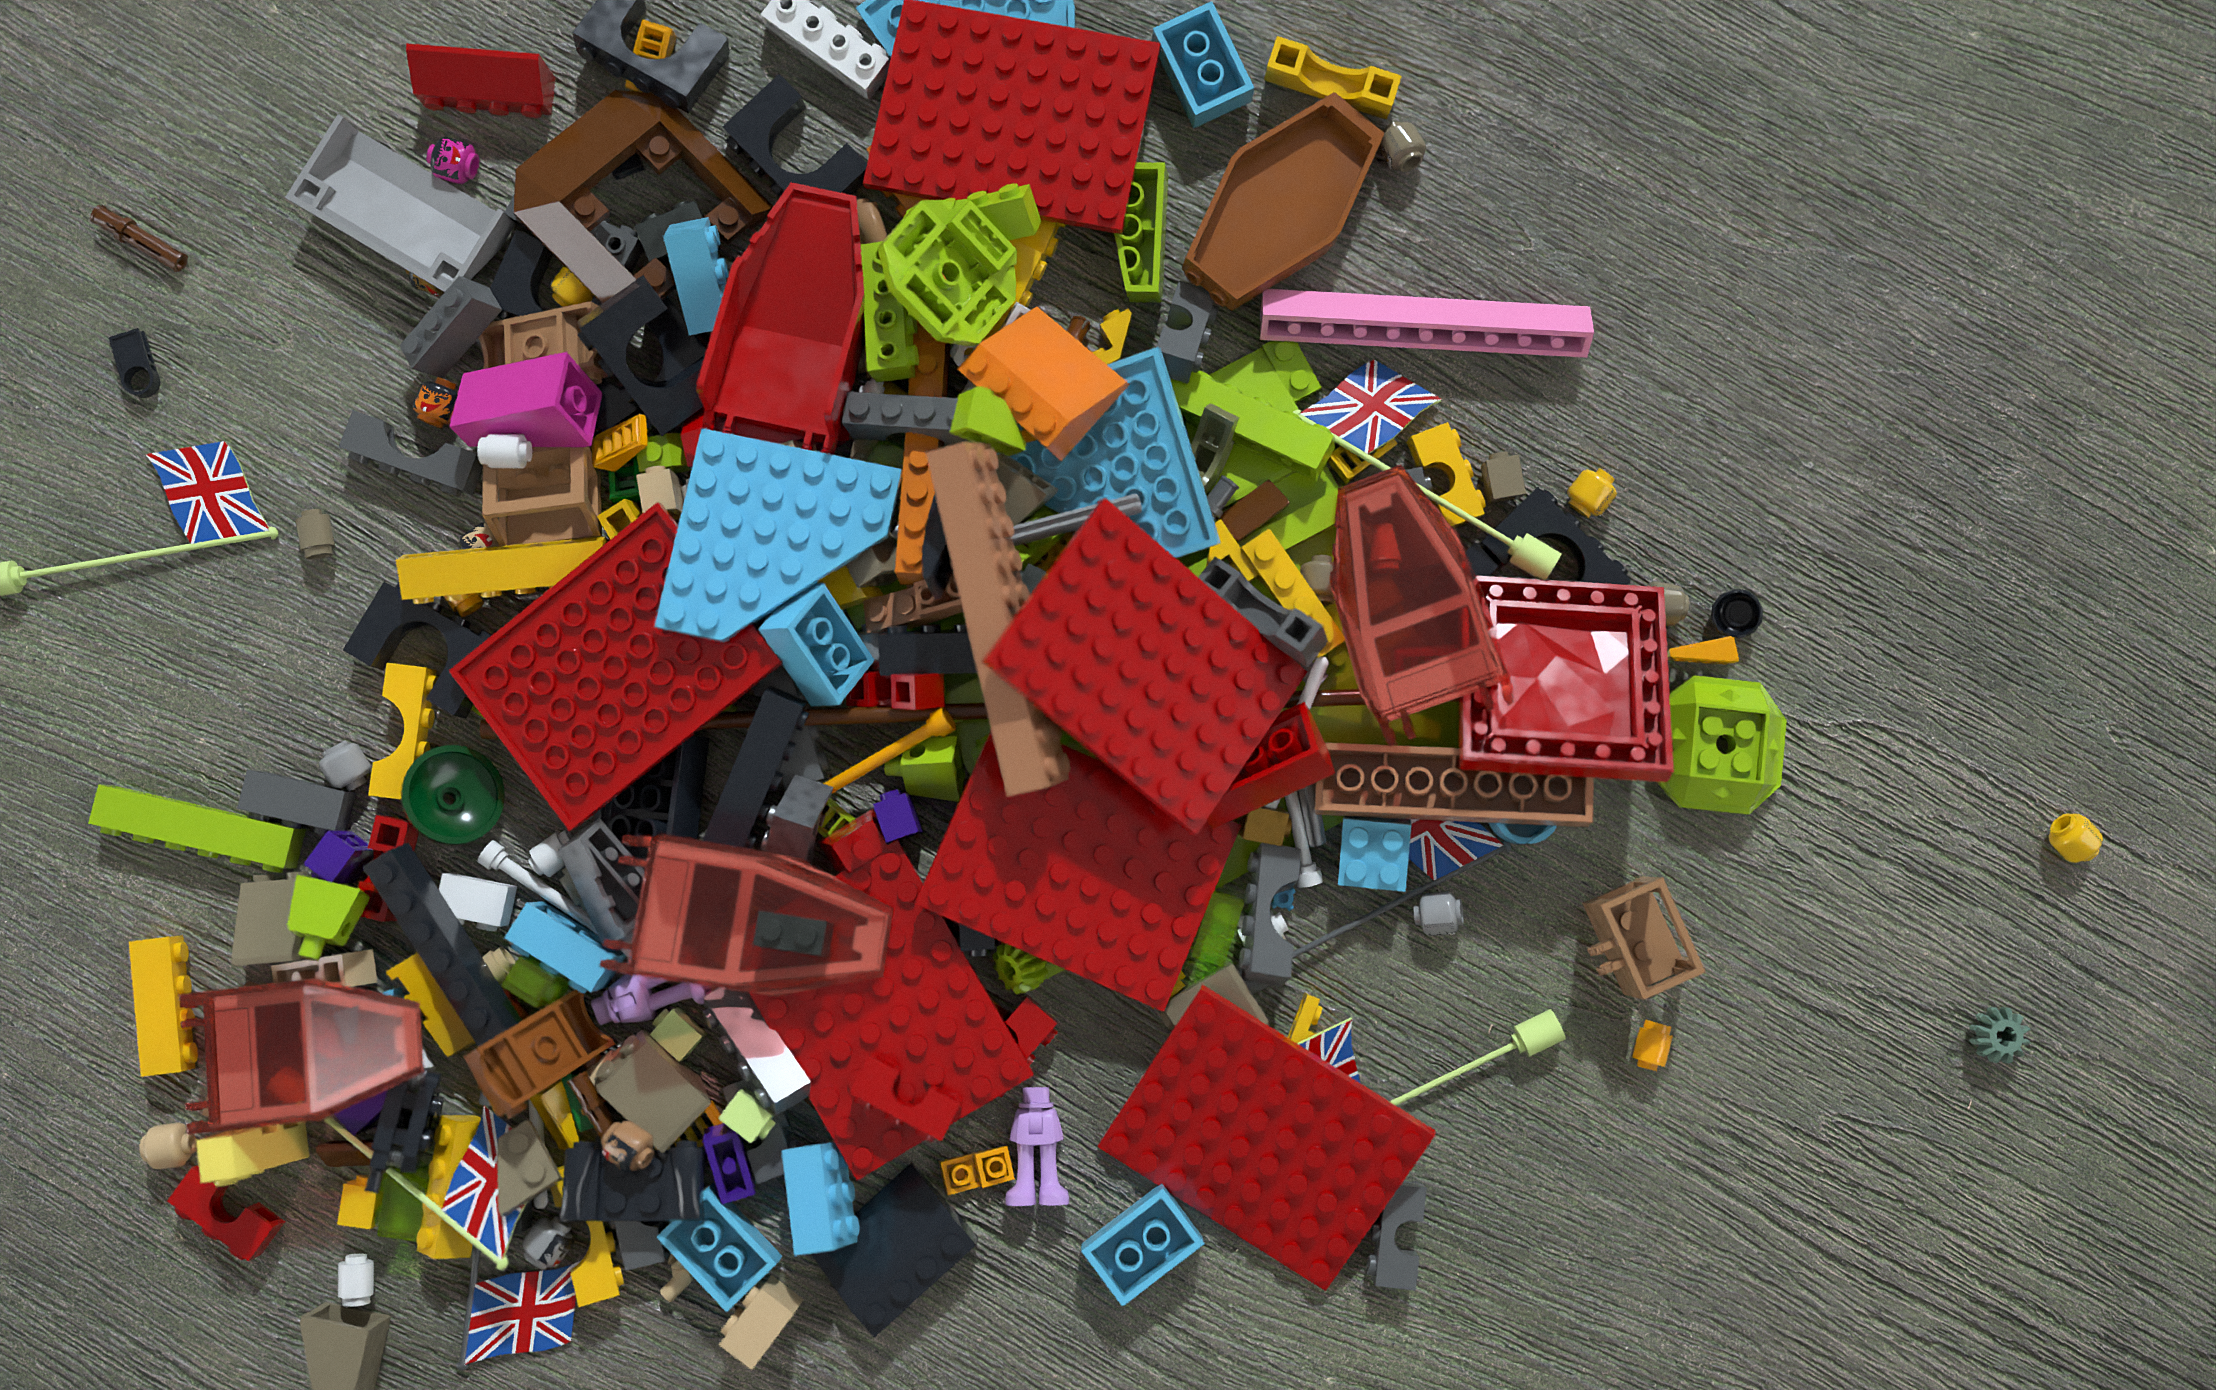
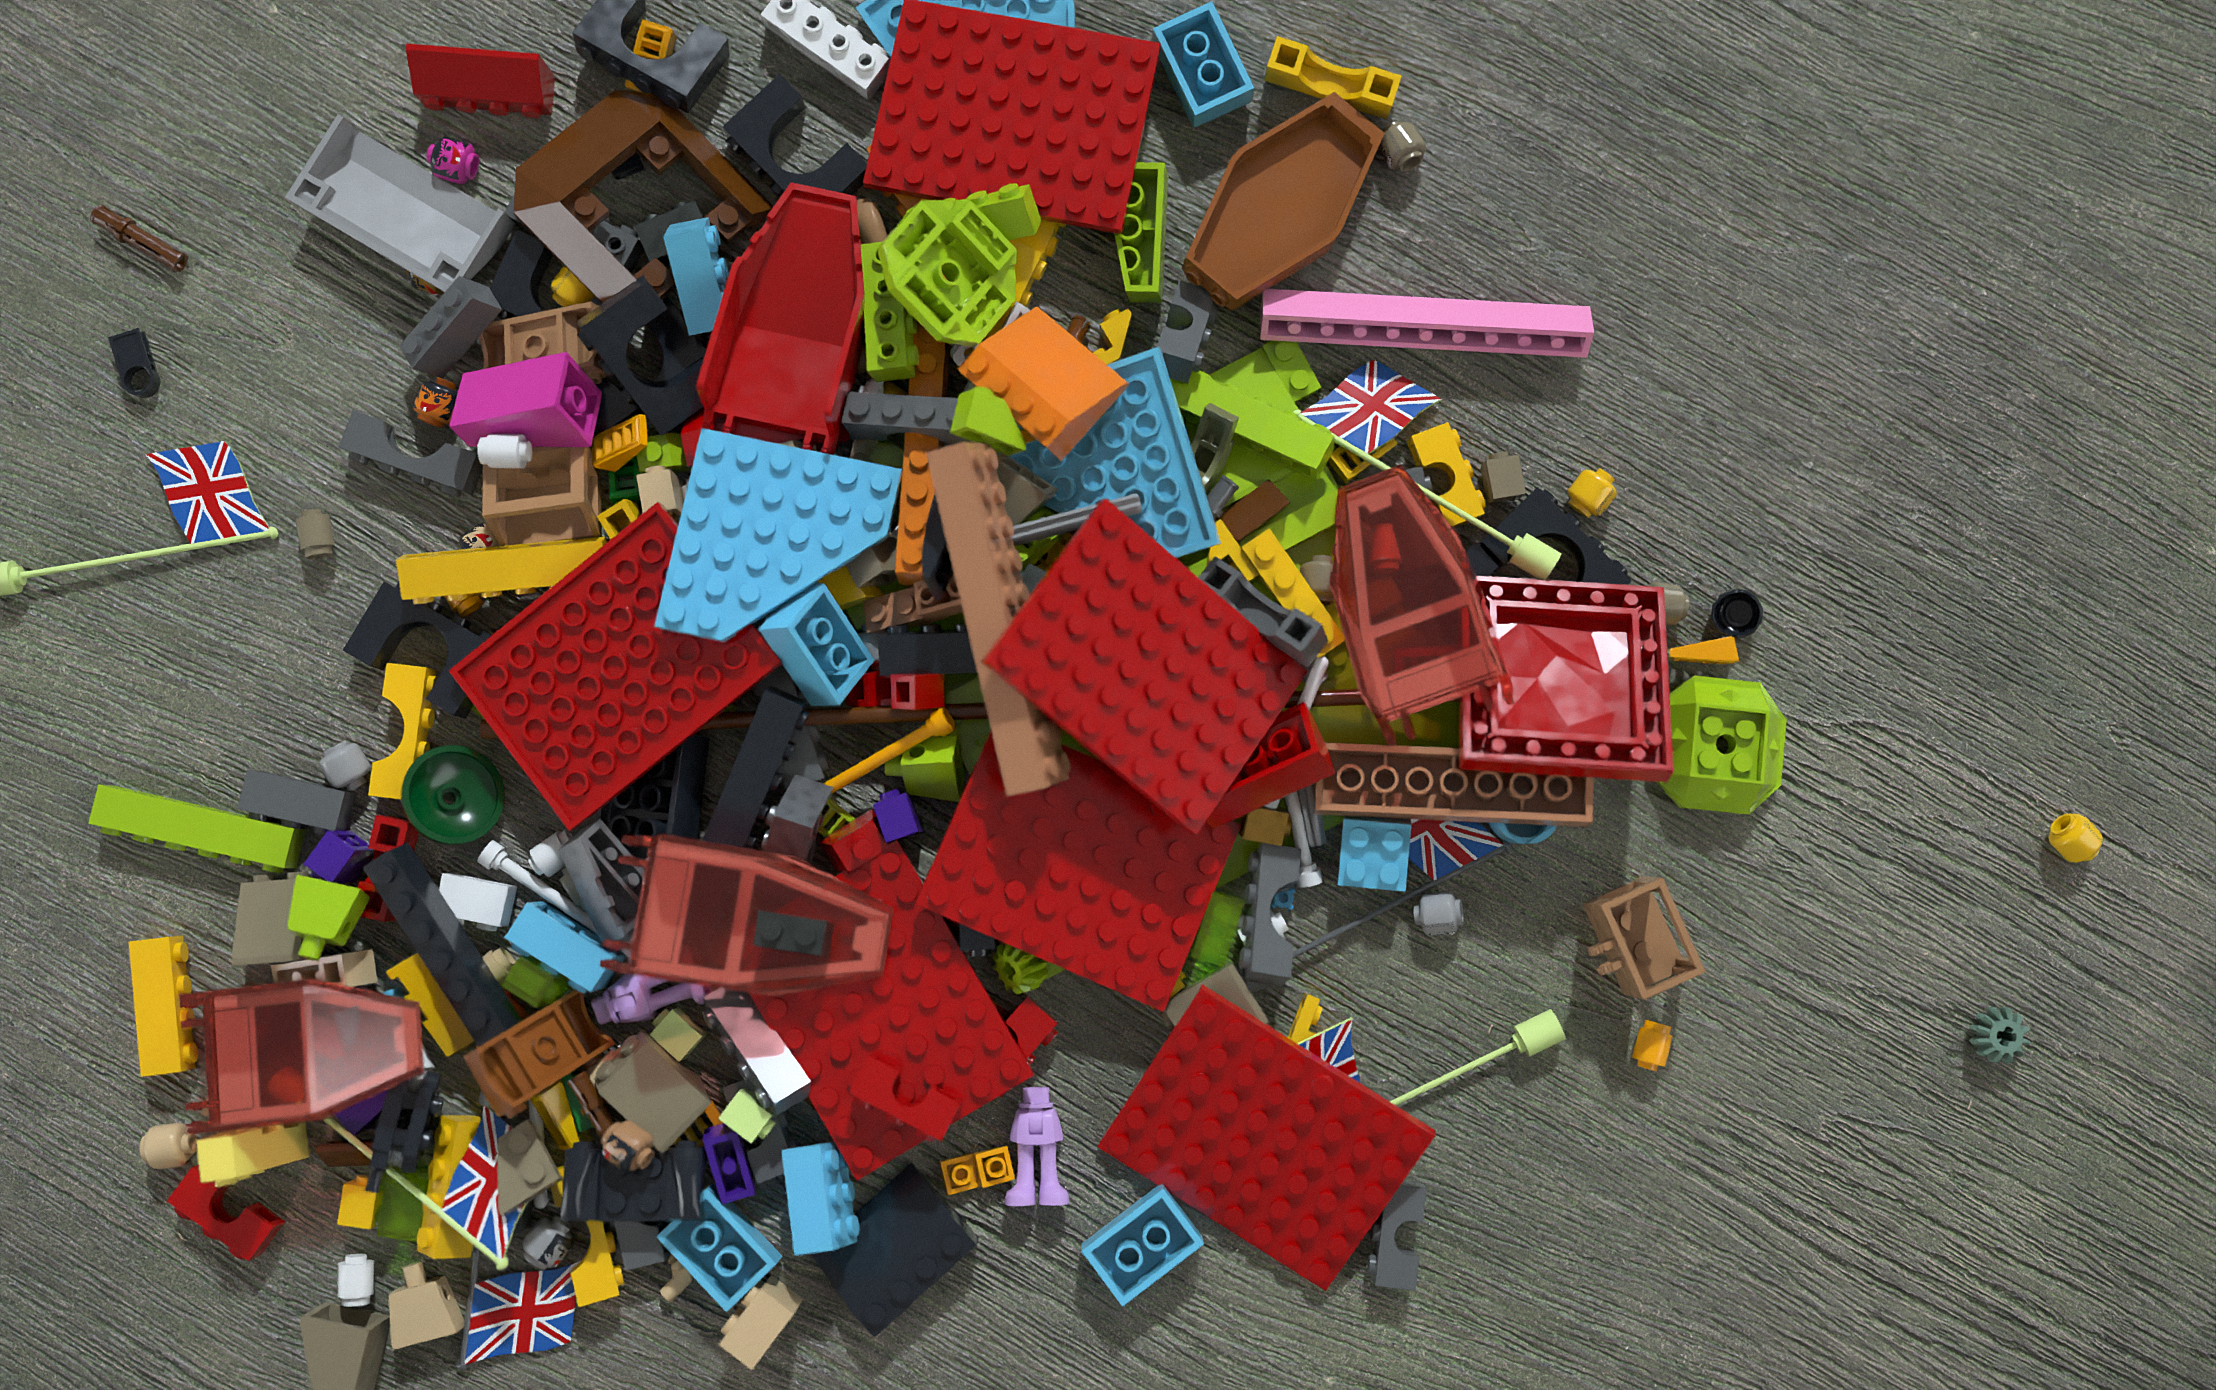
none -> tan torso [389,1261,465,1350]

